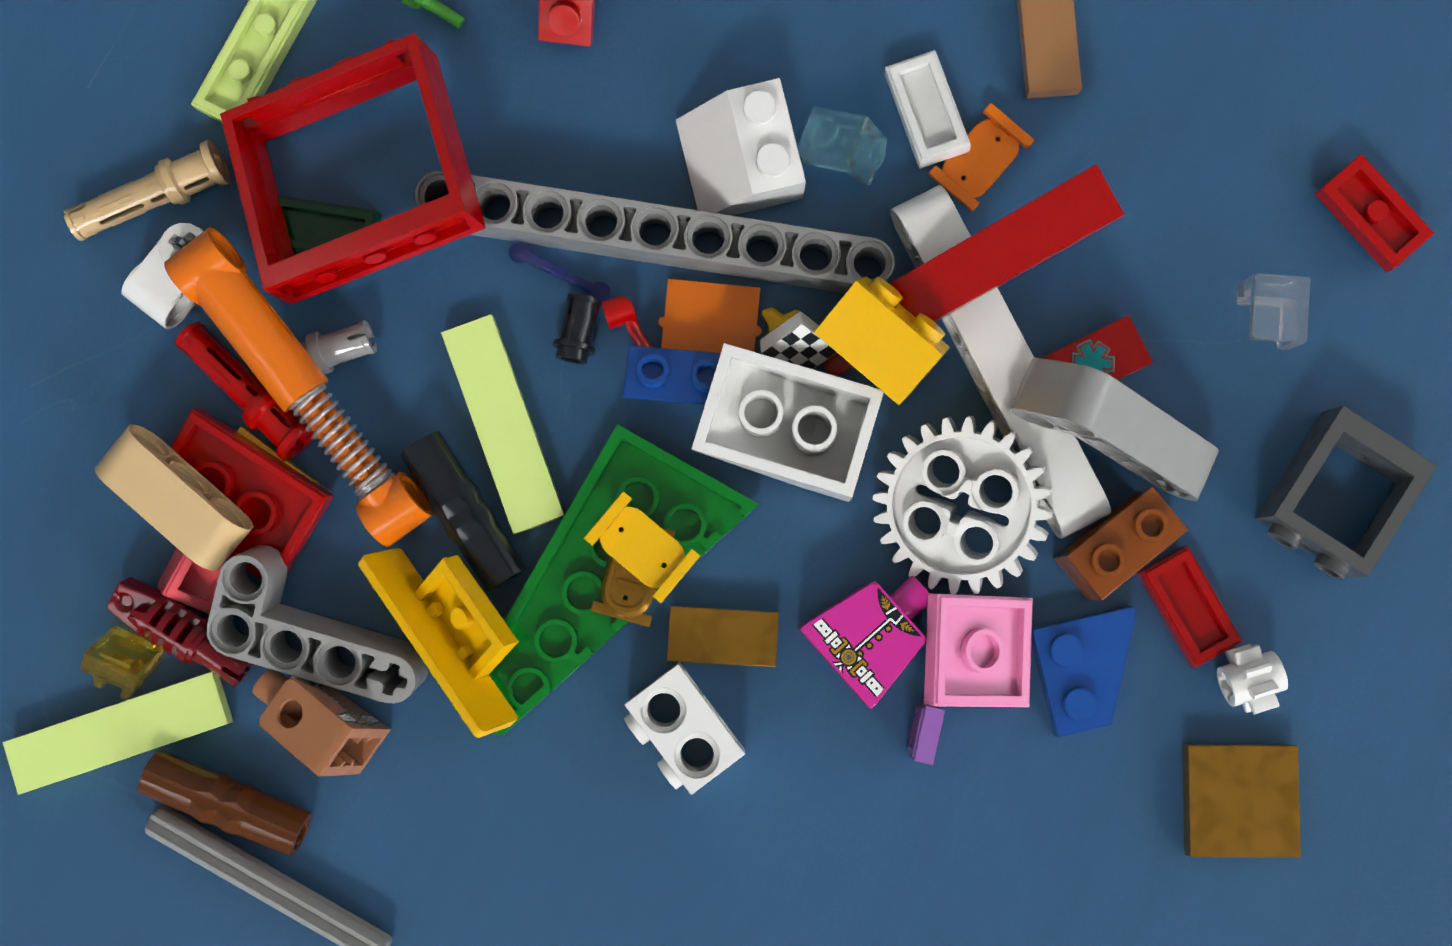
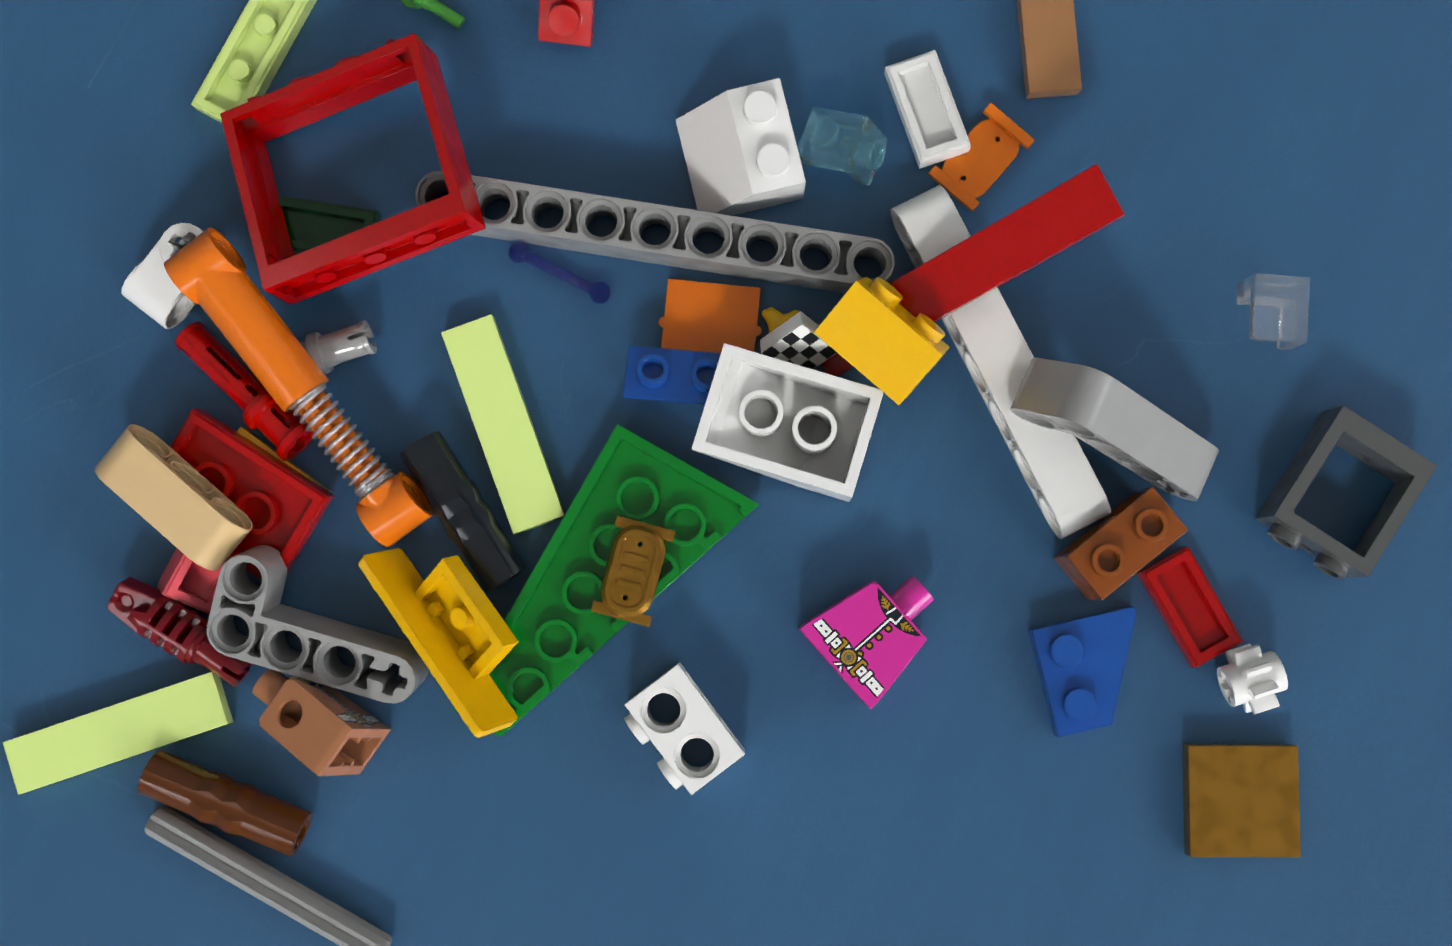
tan pin [63,140,232,241] -> none
clear yellow tile [81,626,163,700] -> none
black pin [552,293,602,365] -> none
yellow piece [584,491,700,603] -> none
red hand [602,296,652,347] -> none
pearl gold tile [667,606,779,667] -> none
white gear [872,416,1054,594] -> none
medium lavender tile [906,702,945,765] -> none
bright pink plate [924,593,1033,707] -> none
red tile [1042,315,1154,380] -> none
red plate [1314,154,1435,273] -> none

